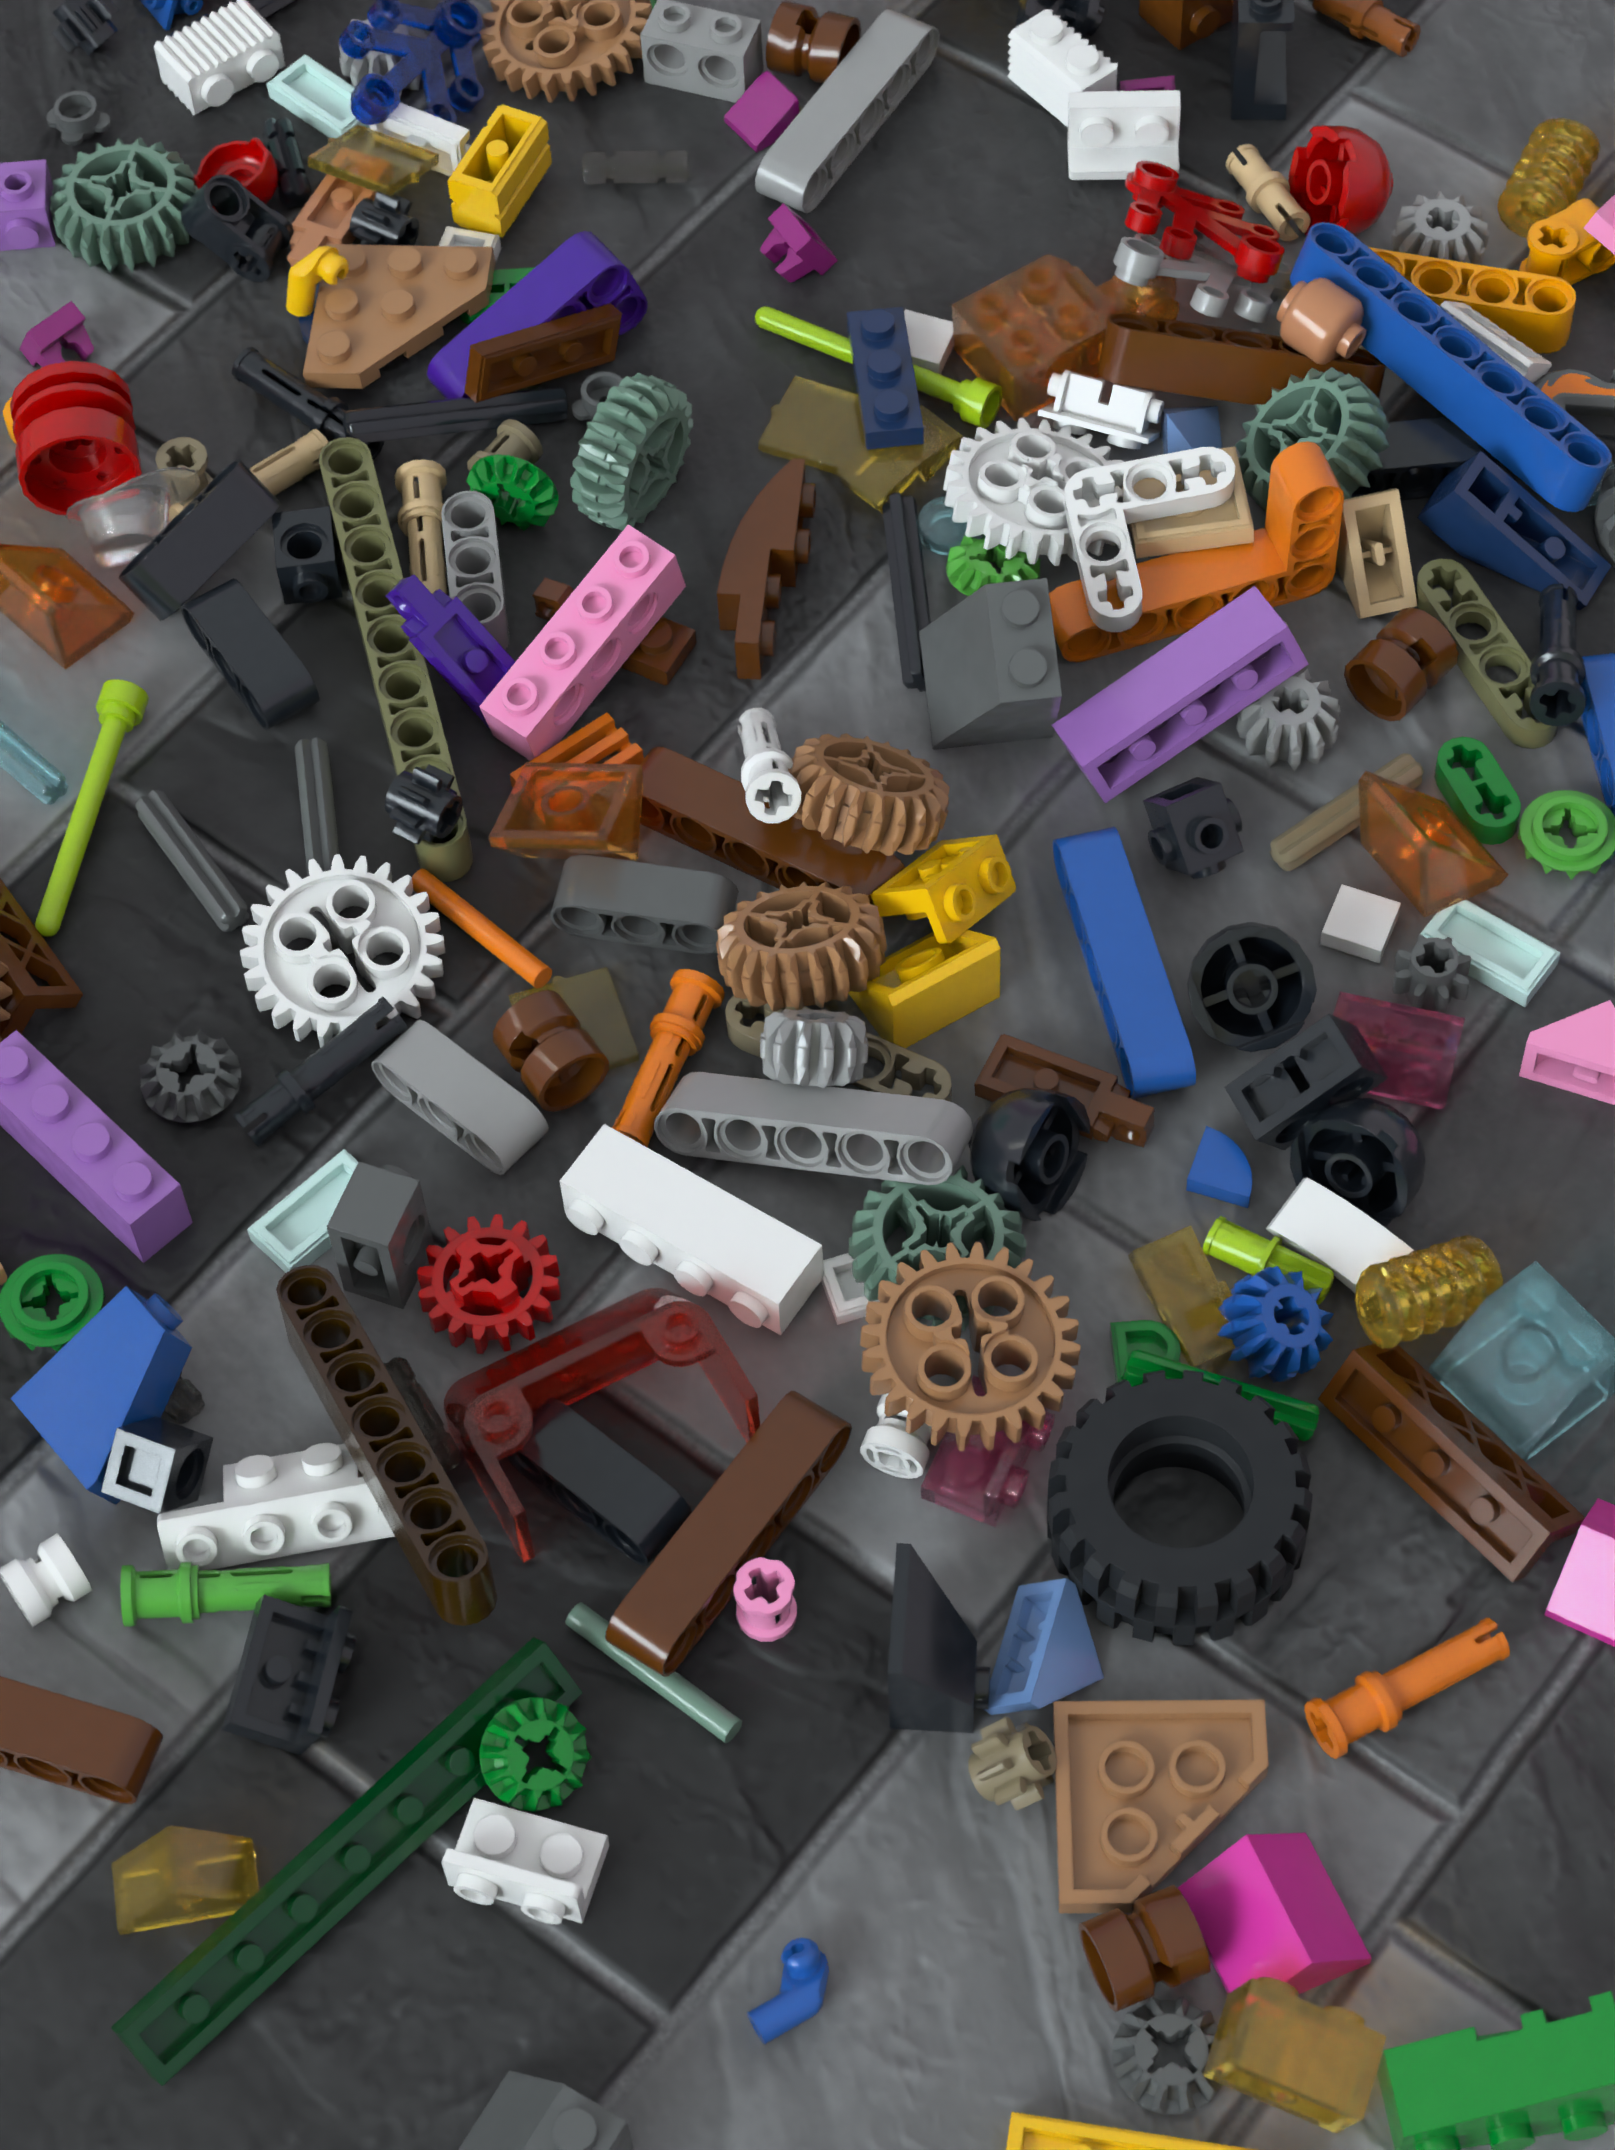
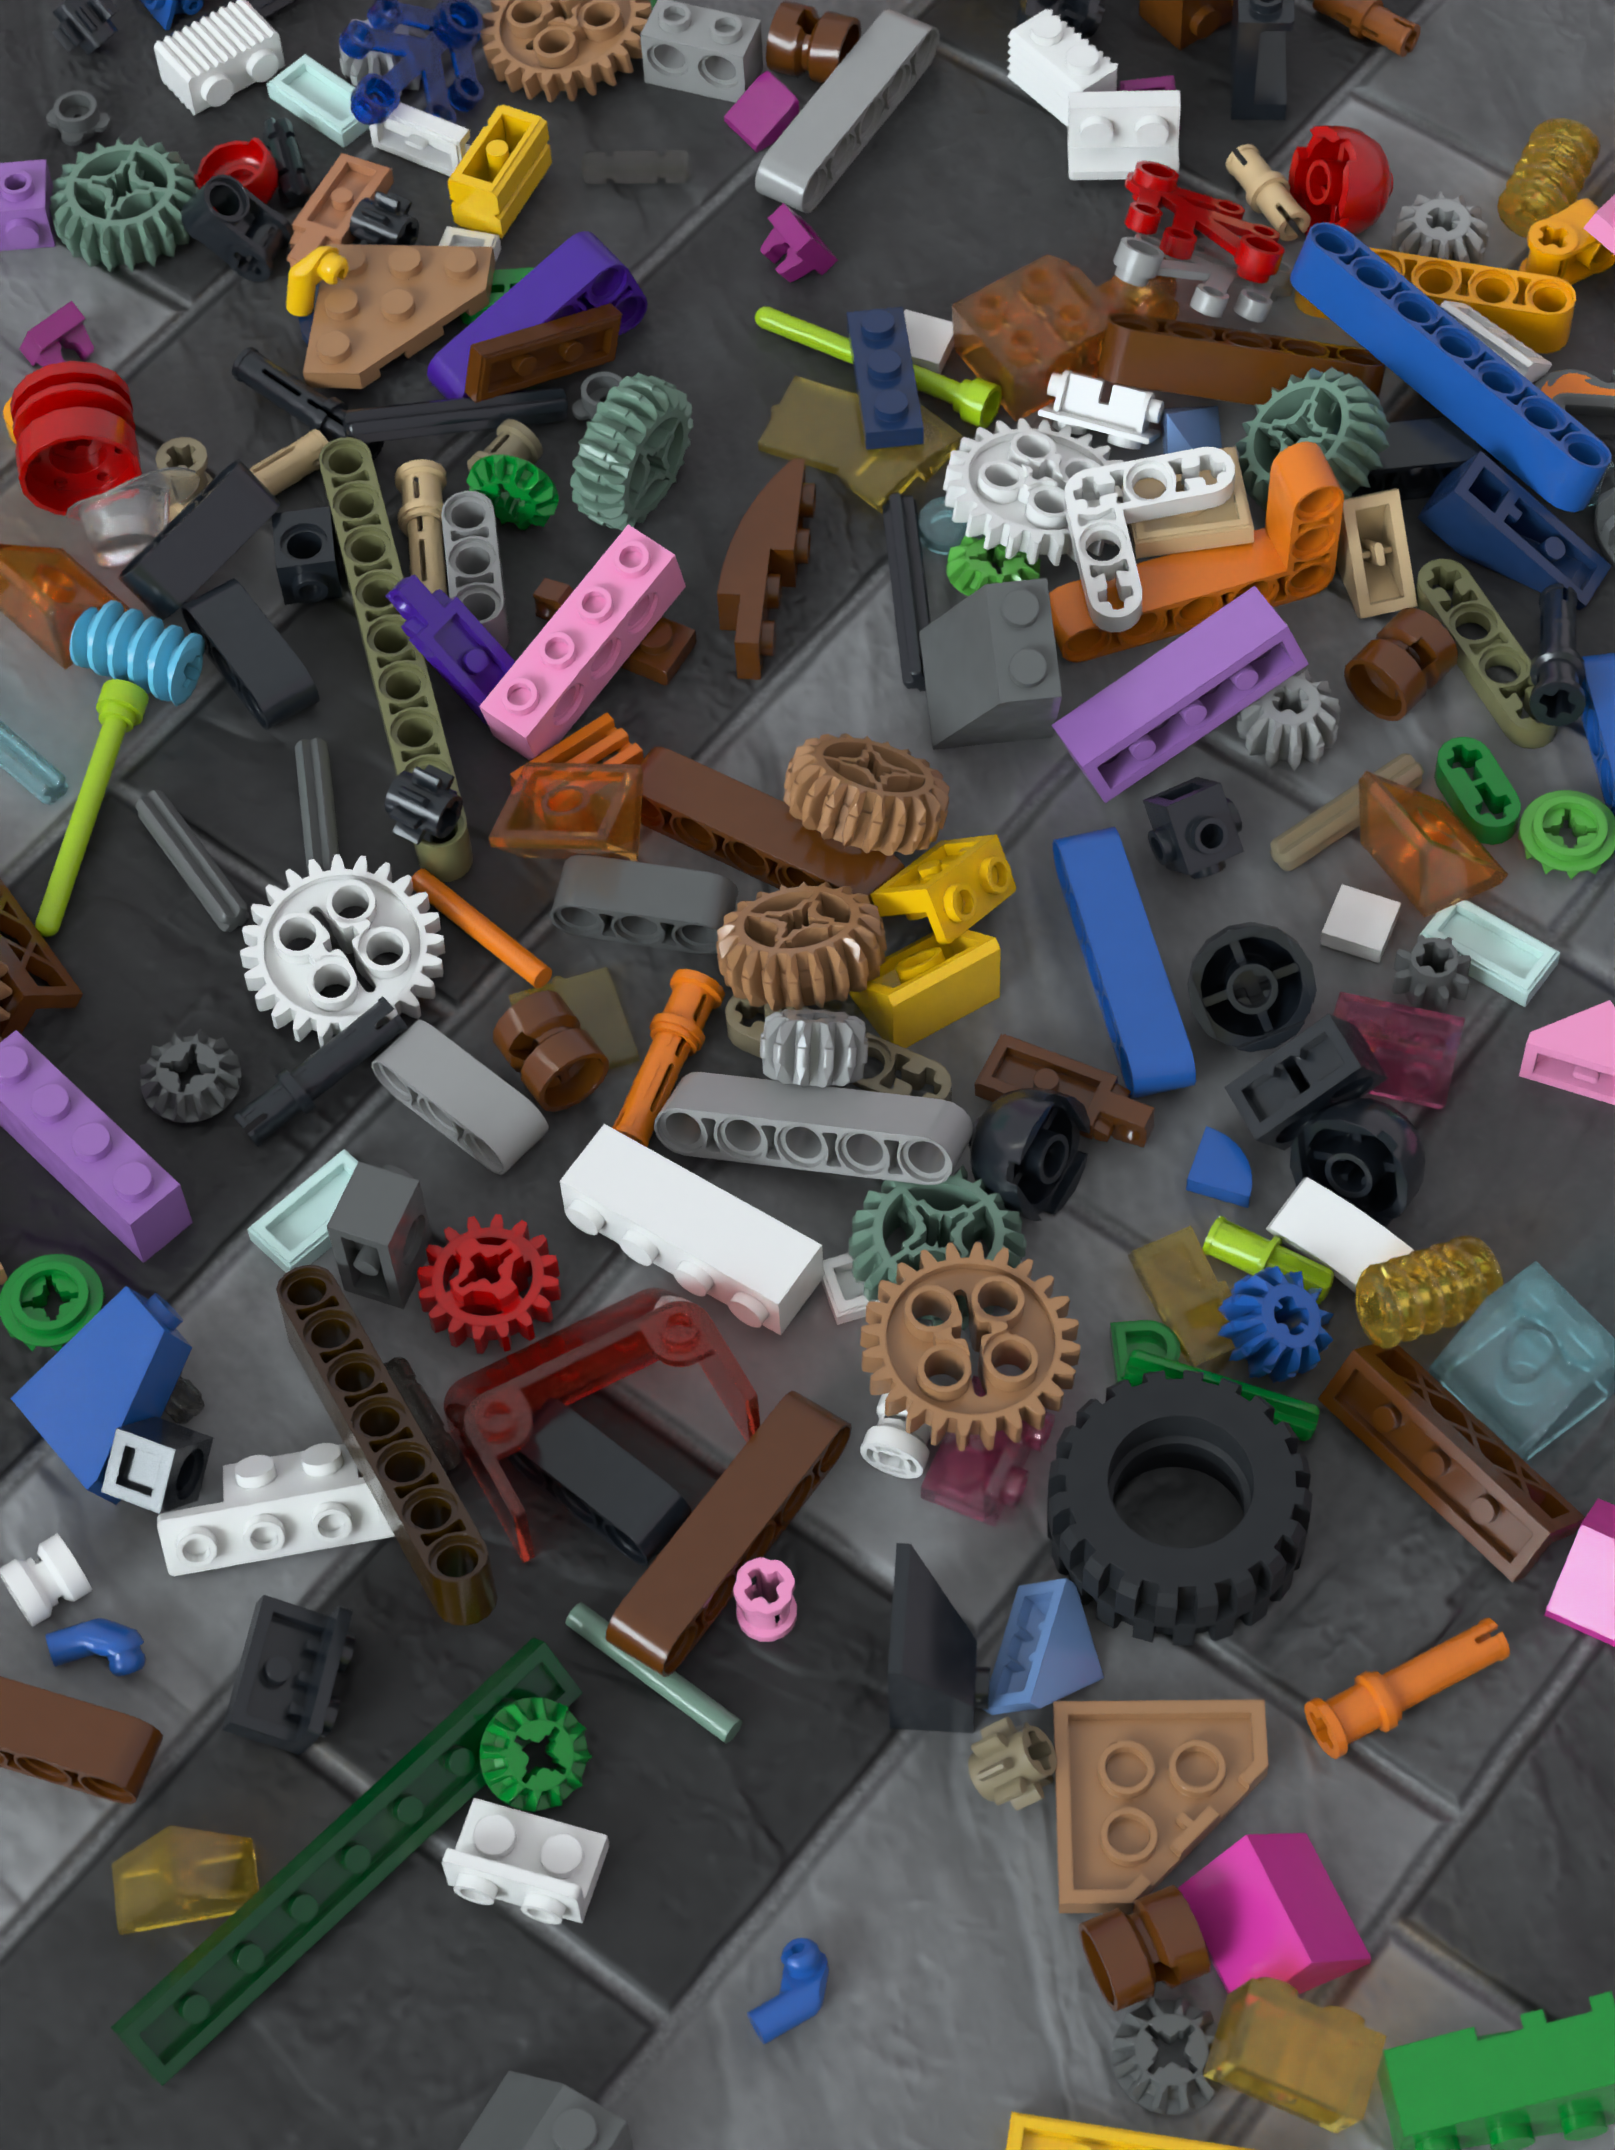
bright green pin [121,1562,331,1627] -> none
clear yellow piece [308,124,439,196] -> none
white pin [737,708,801,823] -> none
nougat head [1276,278,1367,365] -> none
none -> blue arm [45,1618,146,1676]
none -> medium azure piece [69,600,205,706]

